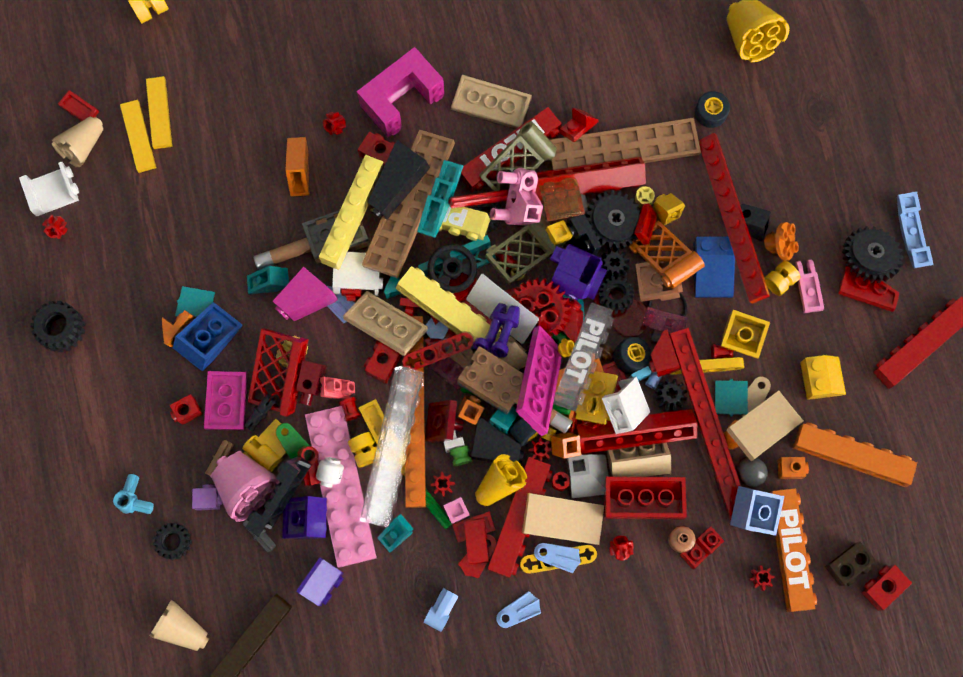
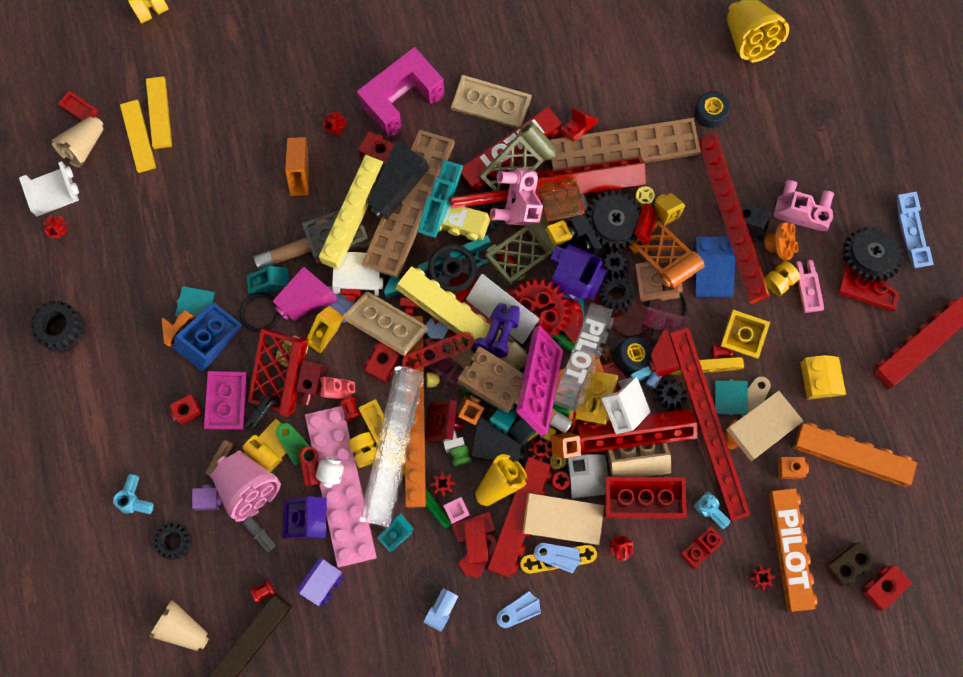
black piece [245,456,312,537] -> none
yellow plate [558,339,575,358] -> none
nougat head [668,526,696,553] -> none
medium blue slope [730,486,784,535] -> none
dark grey hair [736,457,768,487] -> none
none -> black tyre [239,293,279,332]
none -> red bush [250,579,276,604]
none -> yellow slope [307,306,343,353]
none -> light yellow hinge [426,372,440,388]
none -> light yellow hinge [550,455,567,470]
none -> medium azure axle [693,492,730,529]
none -> bright pink piece [773,180,834,231]

